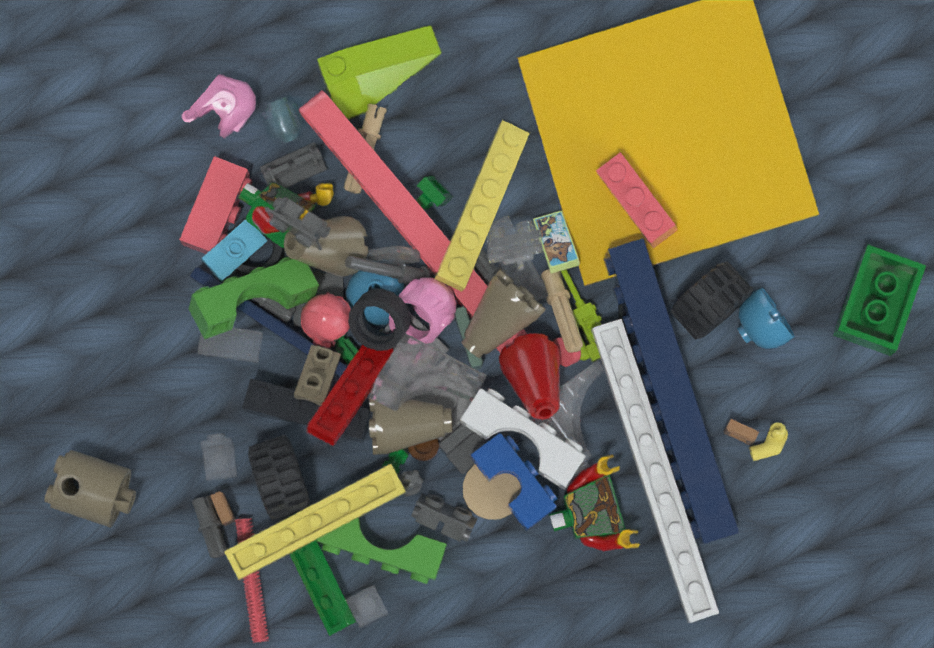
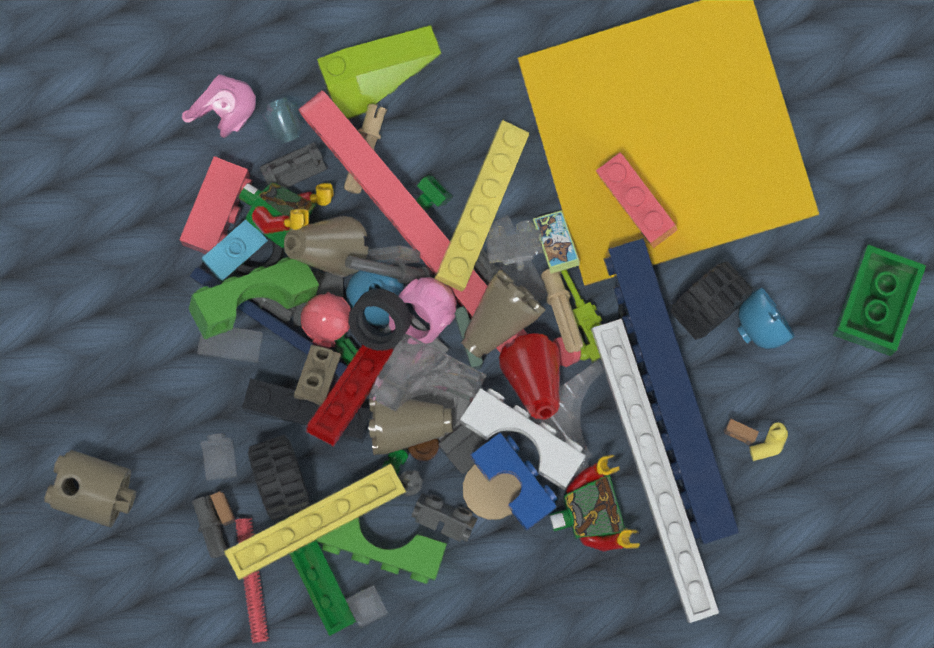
dark grey hinge [265,197,330,251] -> none

